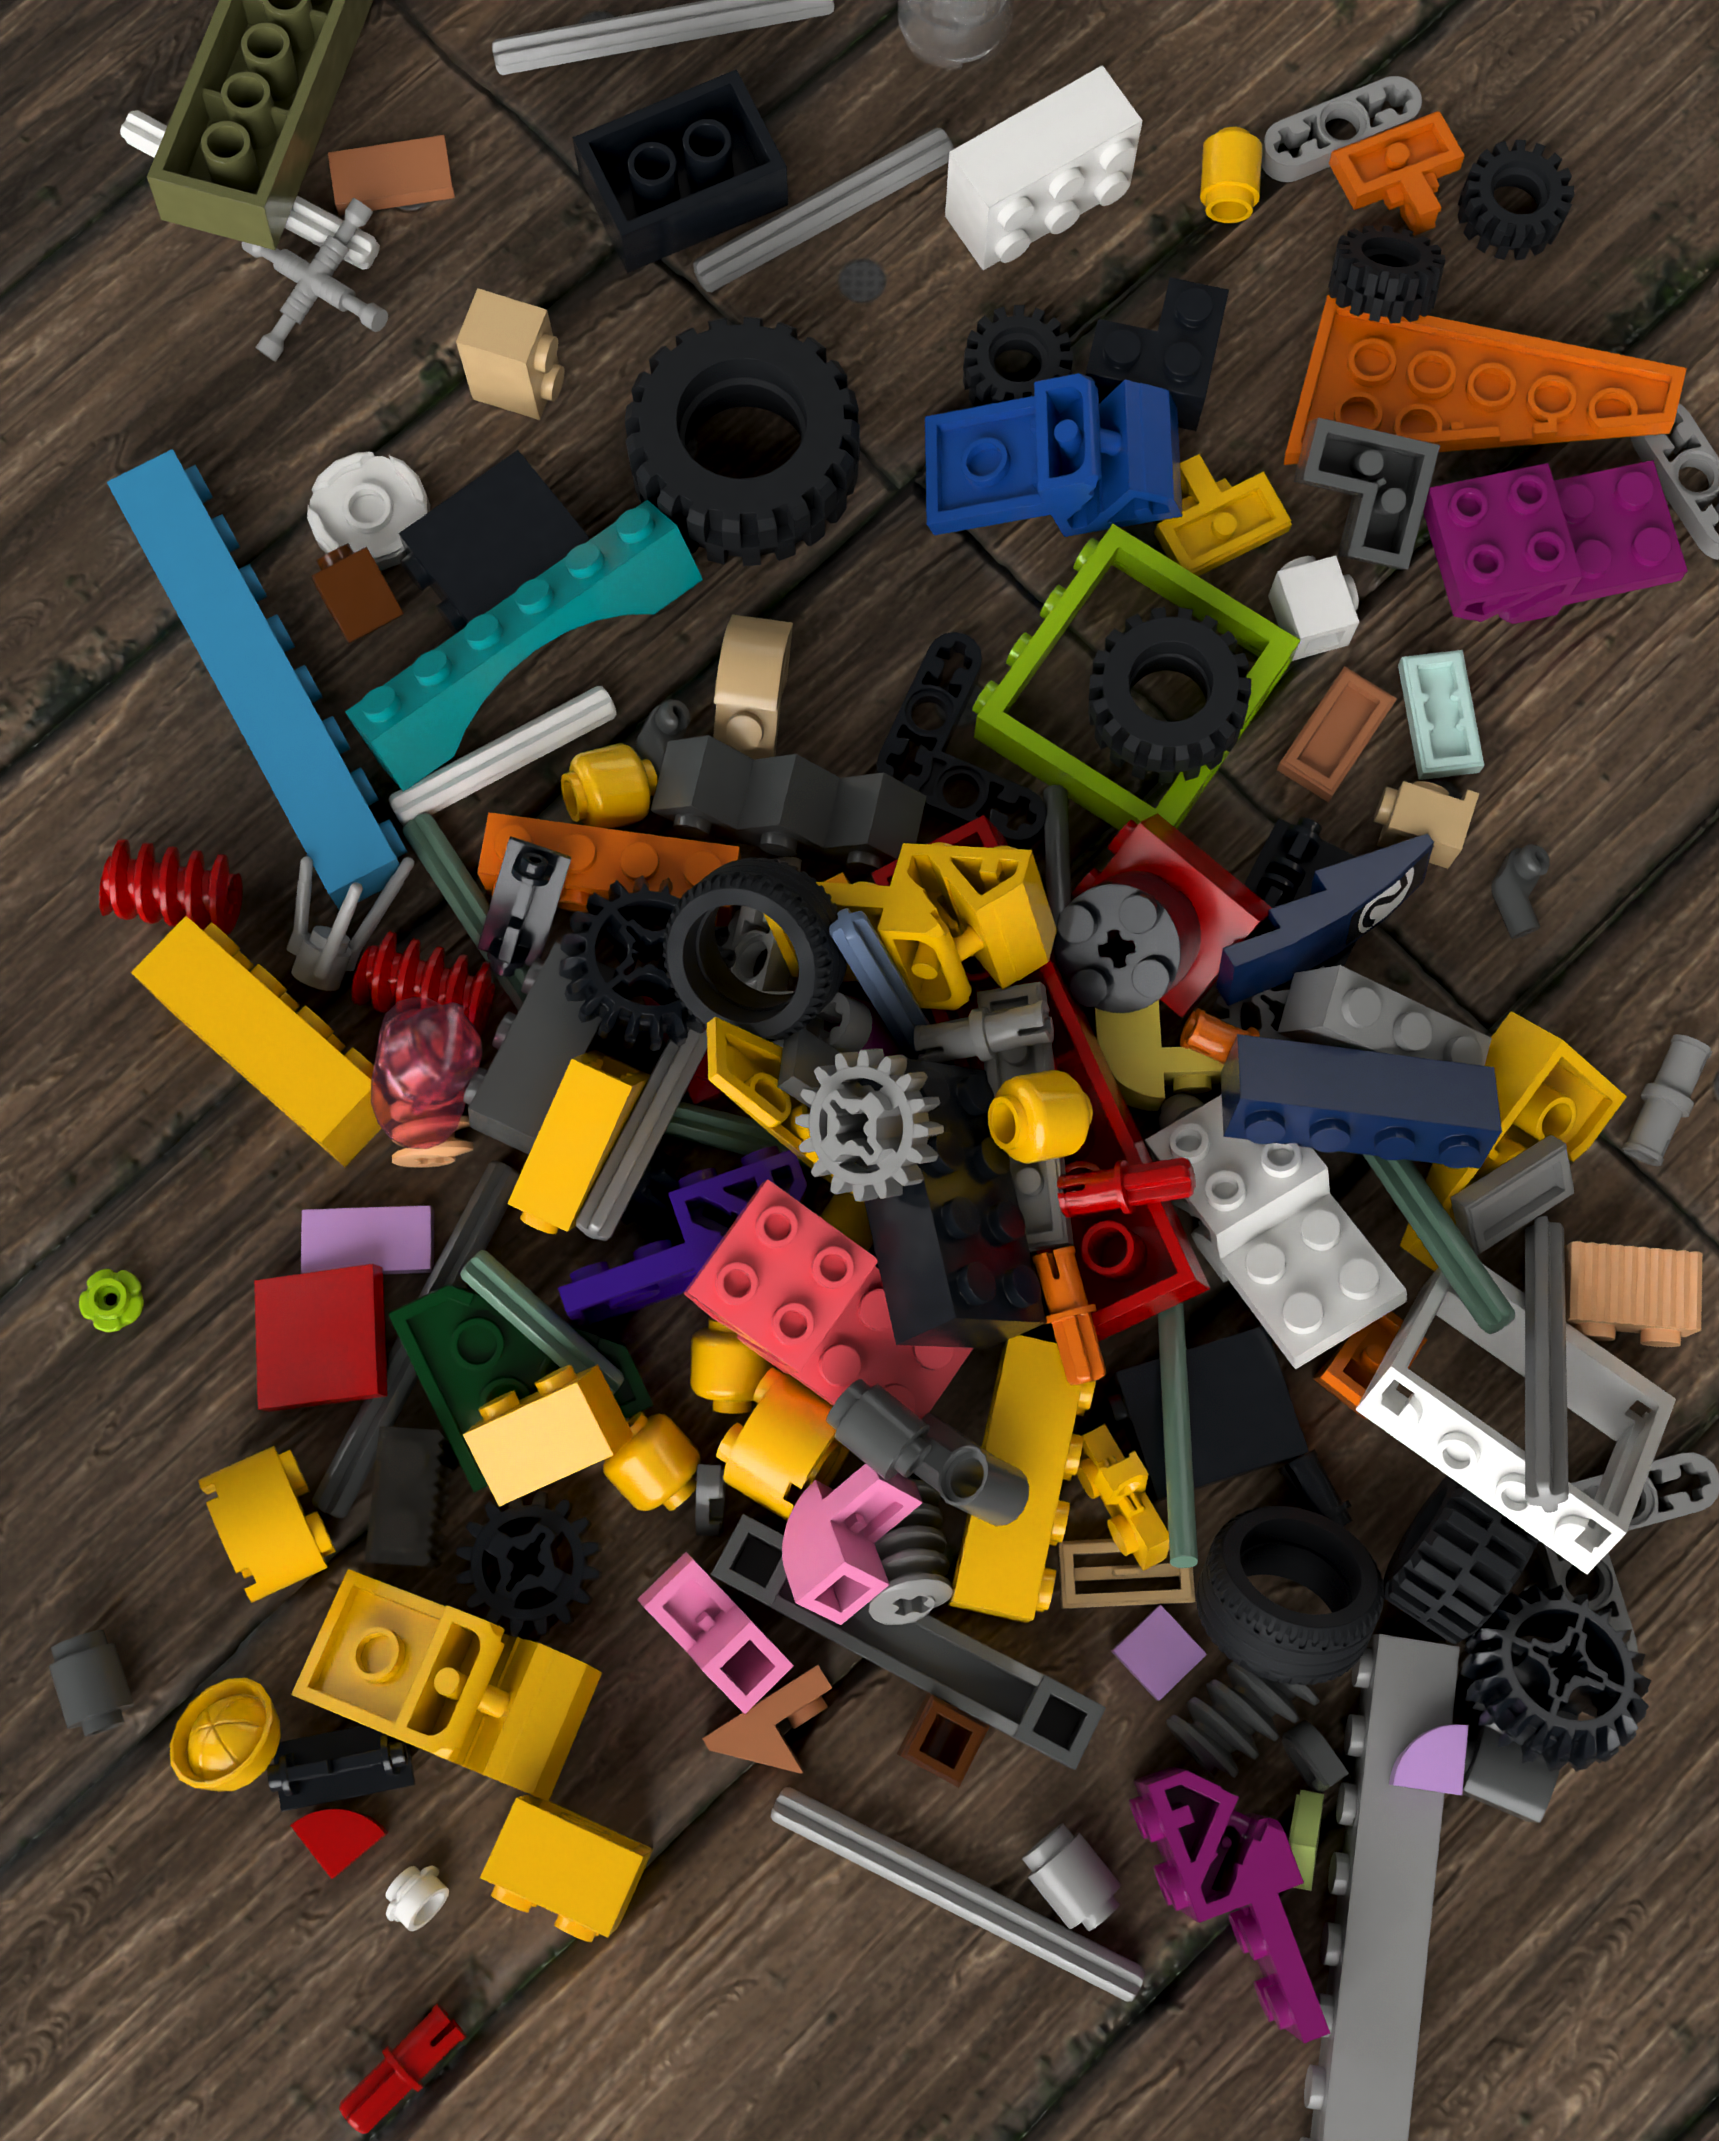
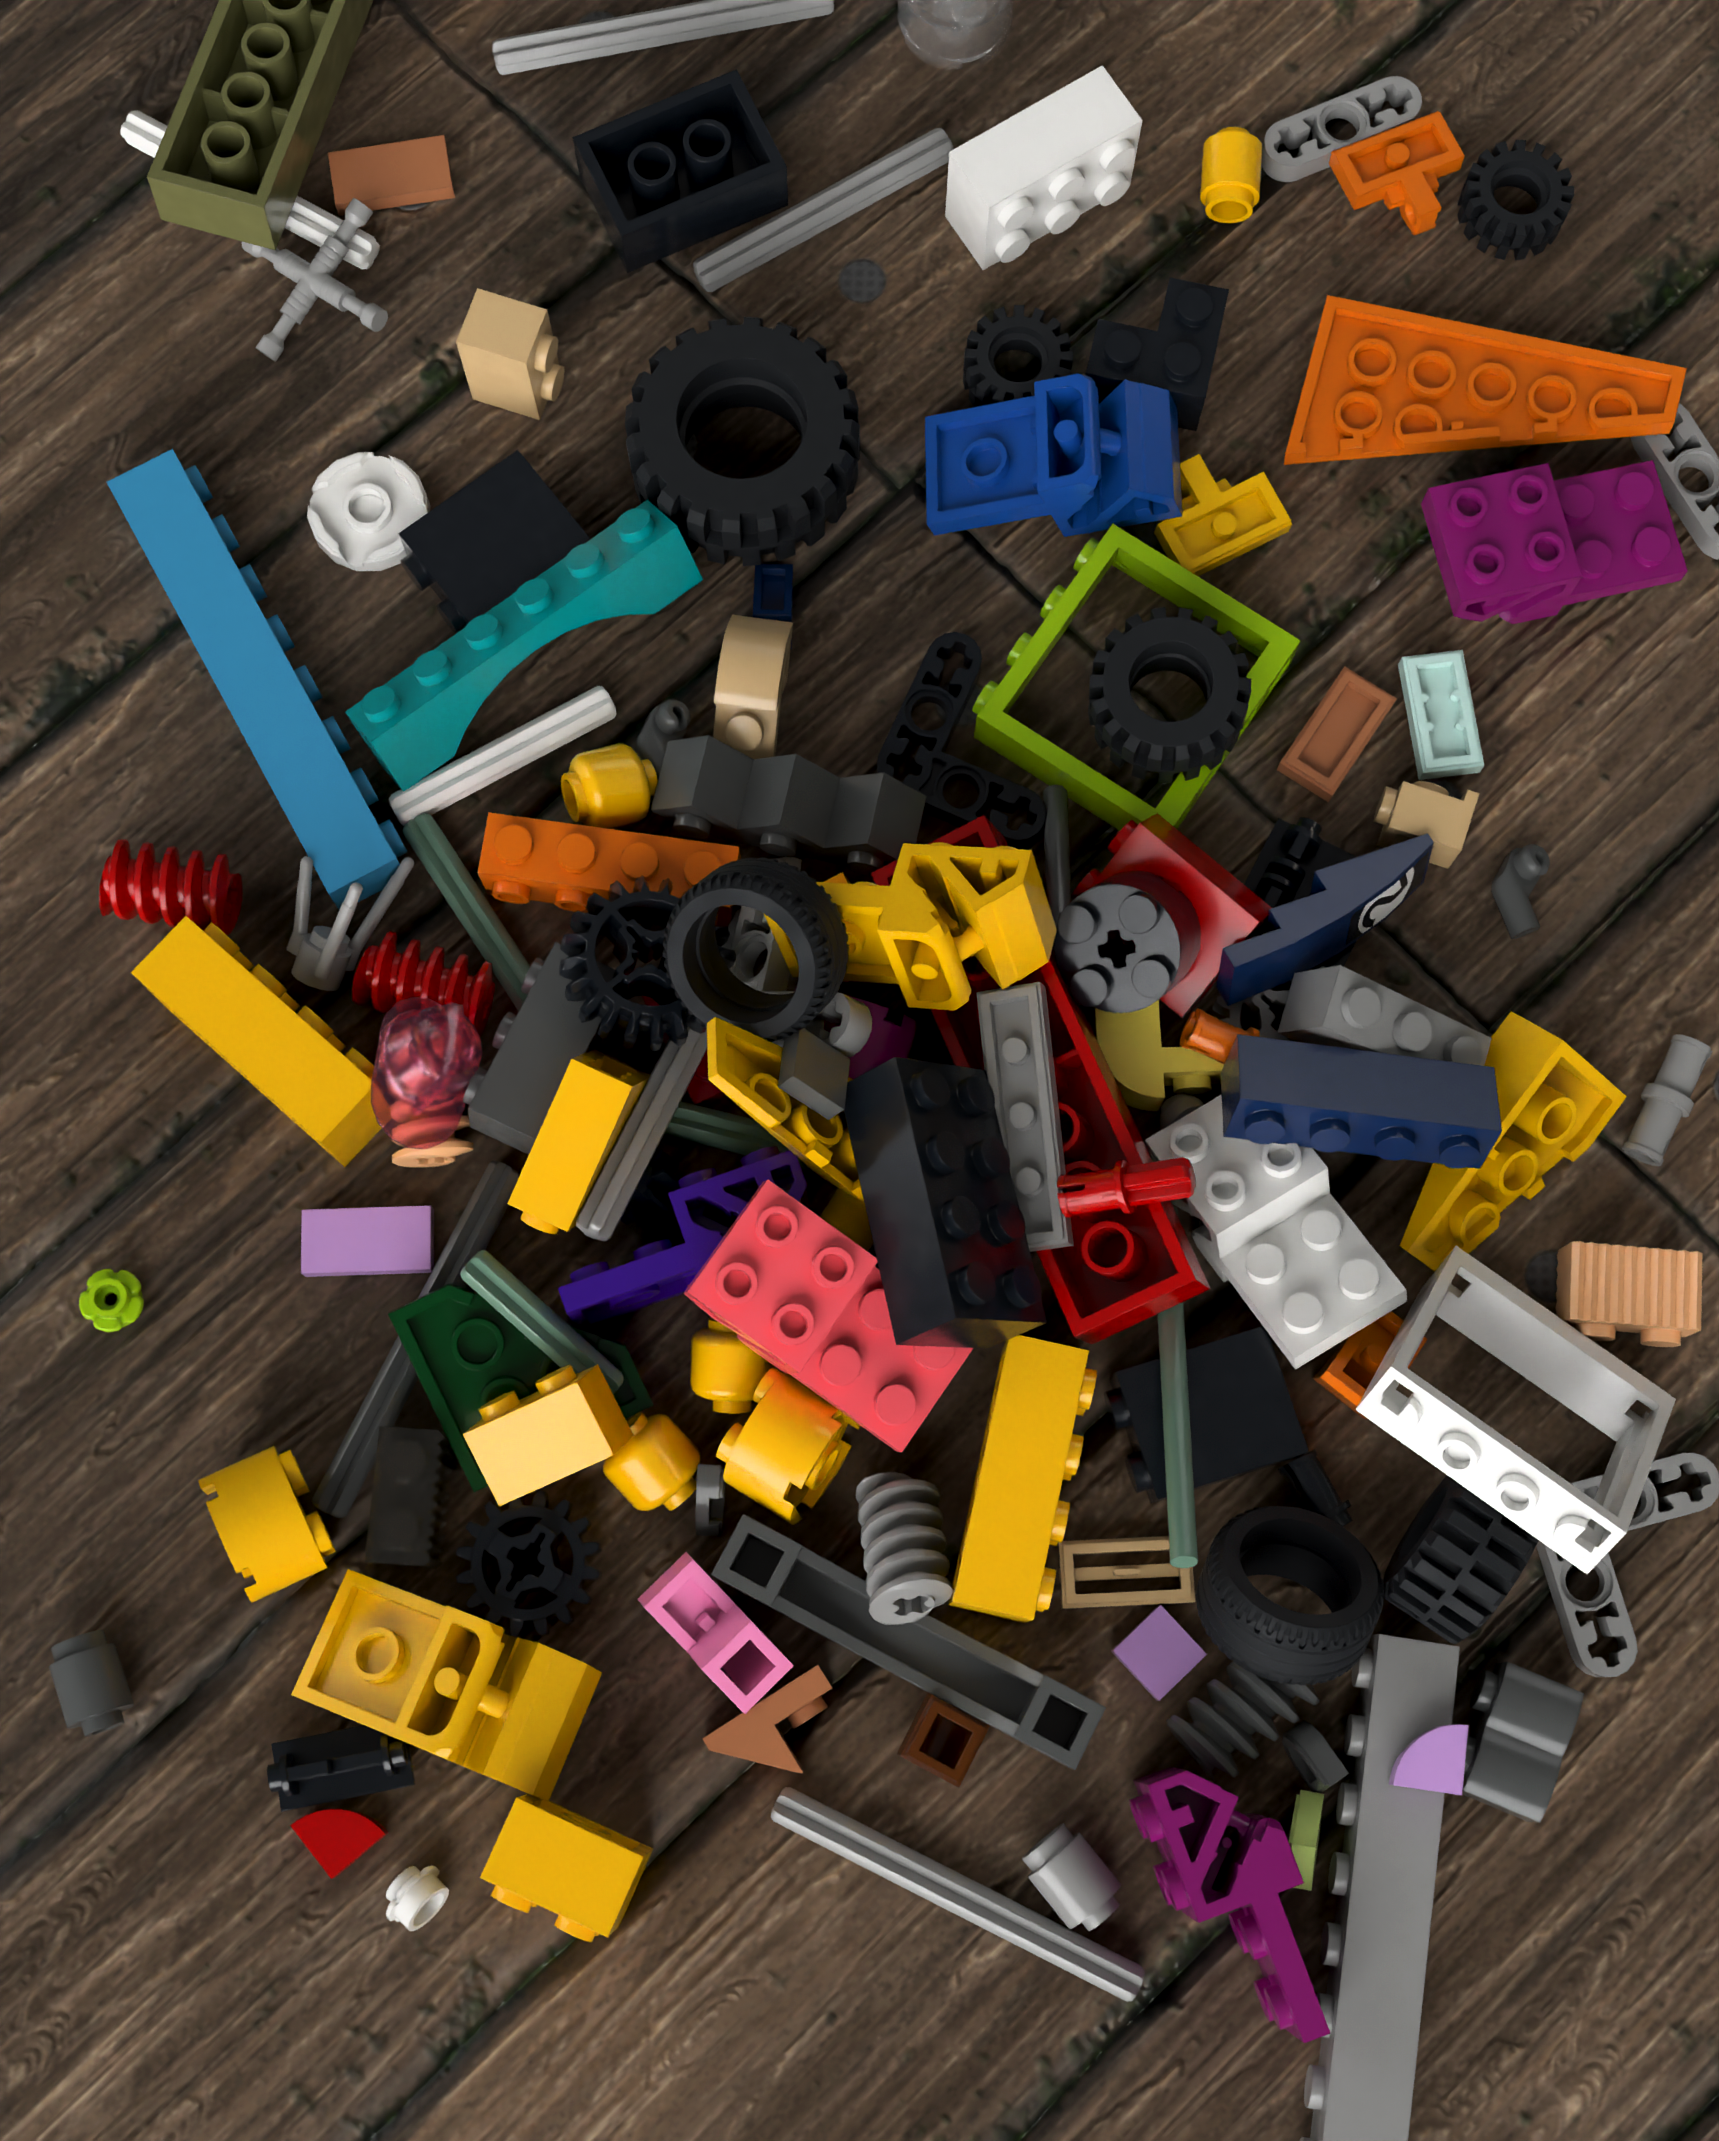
yellow hat [170,1678,281,1792] -> none
red tile [254,1264,388,1412] -> none
reddish brown brick [311,543,404,644] -> none
red axle [339,2003,467,2134] -> none
black hinge [477,836,572,977] -> none
bright pink brick [782,1464,923,1625] -> none
light grey gear [795,1048,944,1202] -> none
dark grey brick [826,1379,932,1480] -> none
sand blue axle [829,908,952,1065] -> none
dark grey piece [913,1413,1029,1526] -> none
light grey pin [914,1000,1054,1063] -> none
yellow head [988,1070,1093,1164] -> none
orange axle [1032,1246,1106,1385] -> none
yellow hinge [1077,1424,1169,1571] -> none
white brick [1268,556,1359,661] -> none
dark grey brick [1293,417,1440,570] -> none
black tyre [1328,225,1445,323] -> none
sand green axle [1363,1154,1515,1334] -> none
light grey tile [1451,1134,1574,1255] -> none
black gear [1460,1584,1651,1772] -> none
light grey axle [1525,1216,1569,1513] -> none
none -> dark blue piece [753,564,793,650]

